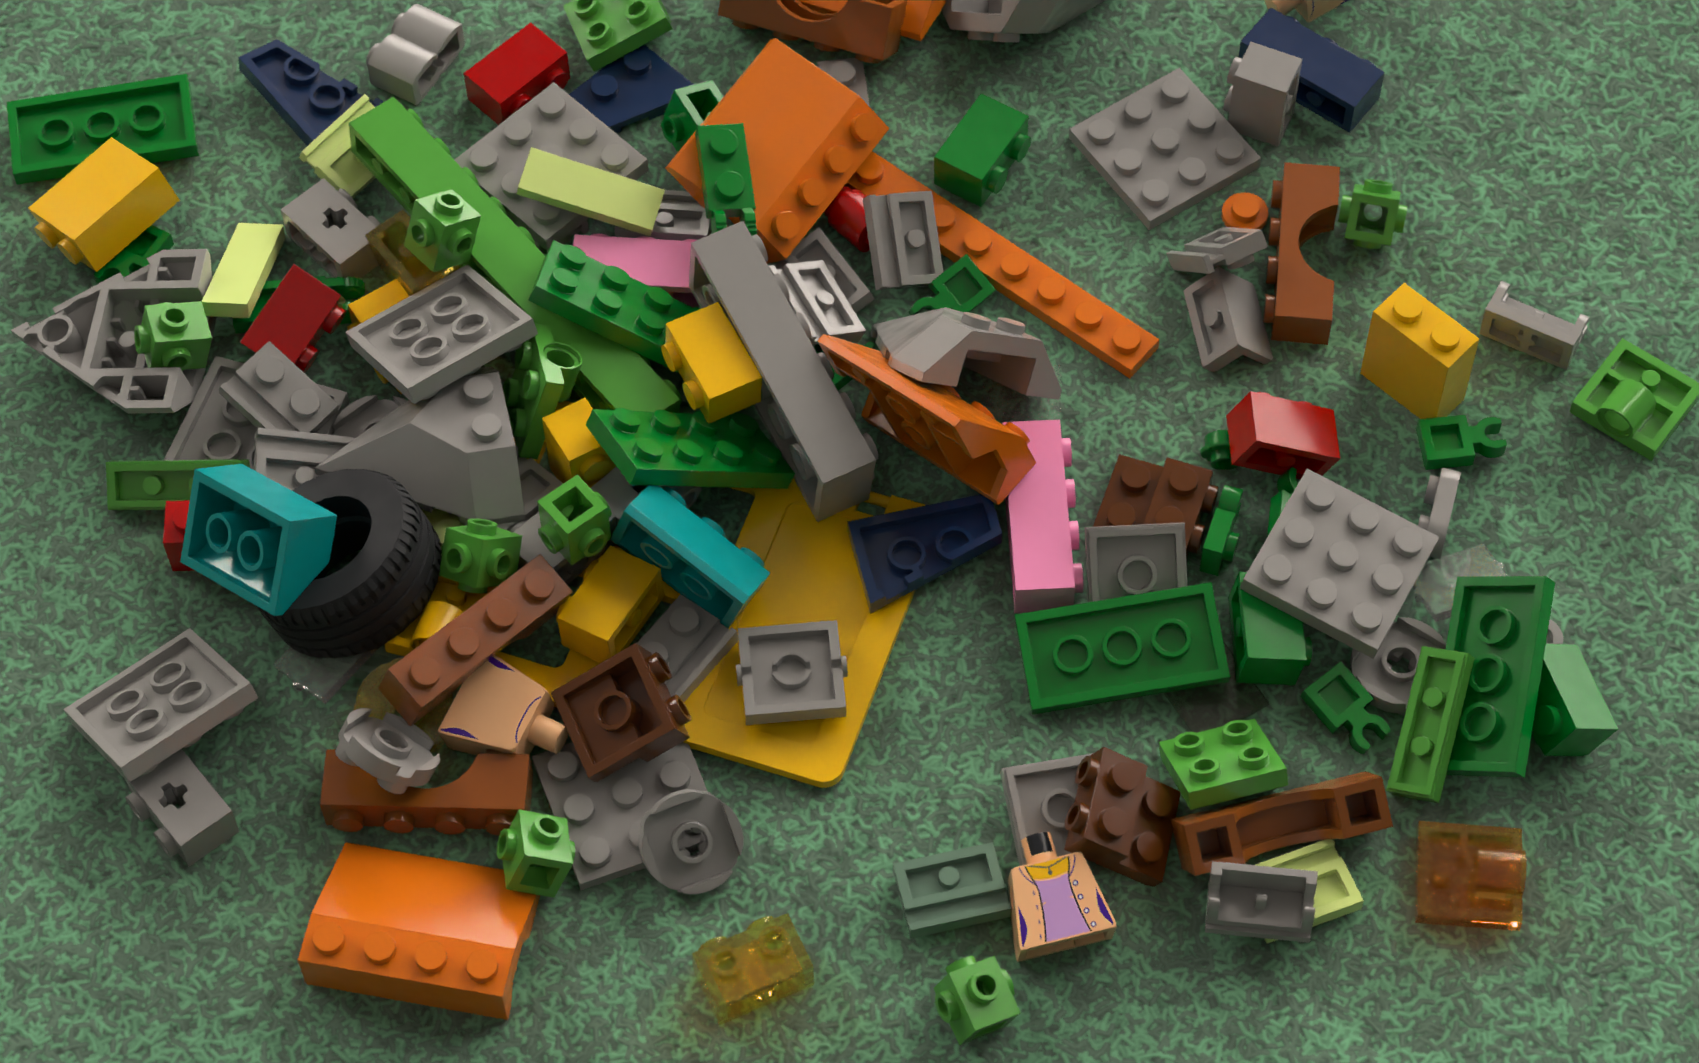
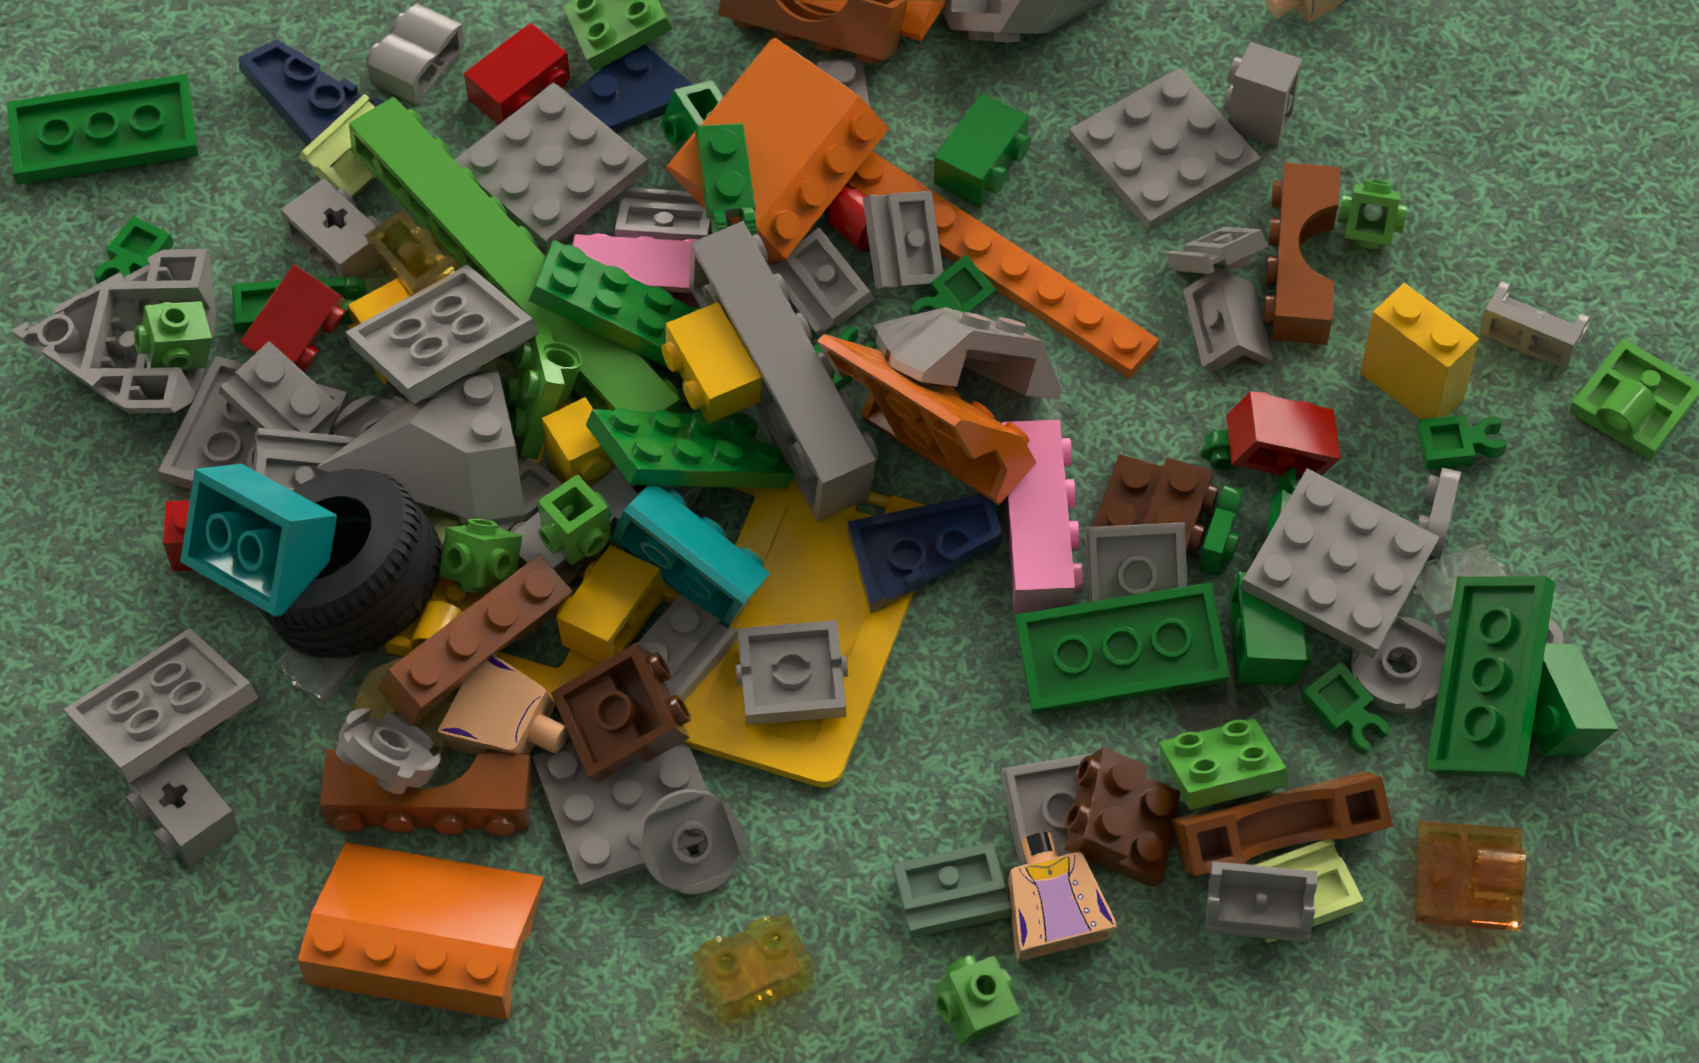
yellow brick [28,137,180,272] -> none
bright green tile [106,459,250,510] -> none
yellowish green tile [202,223,286,318] -> none
bright green brick [404,189,481,272] -> none
bright green brick [497,809,575,898] -> none
yellowish green tile [516,147,665,237] -> none
light grey plate [769,260,866,346] -> none
orange plate [1222,192,1268,229] -> none
dark blue brick [1238,8,1385,133] -> none
bright green tile [1386,646,1475,804] -> none

